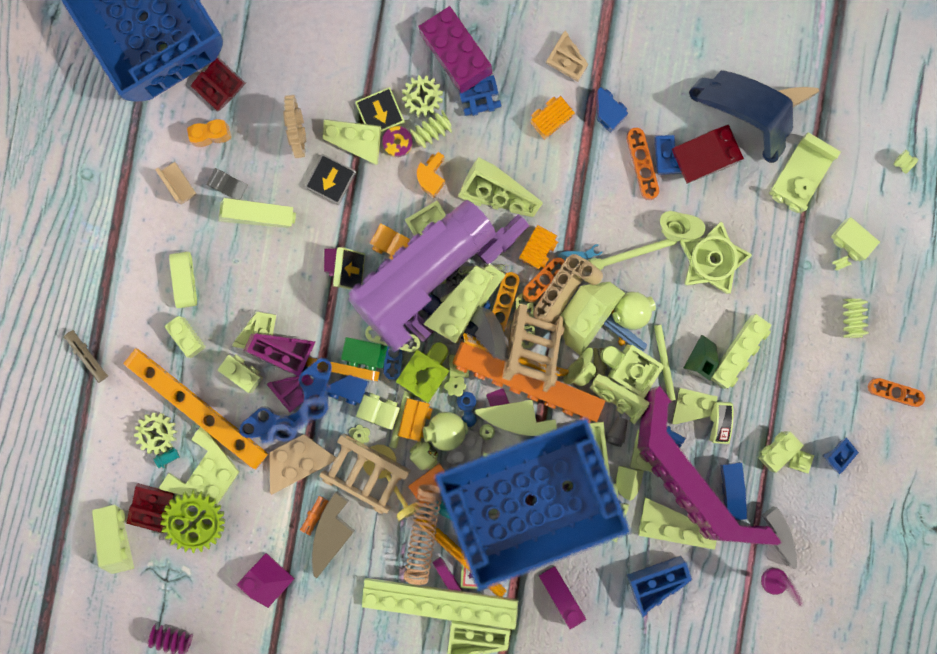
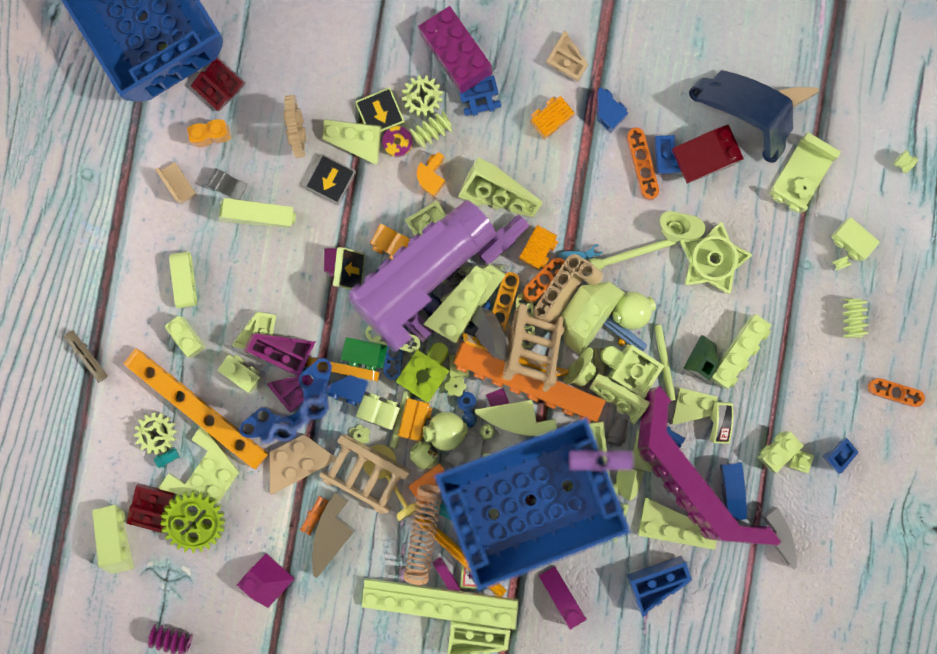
magenta piece [761,567,803,606] -> none
none -> medium lavender piece [570,451,633,470]

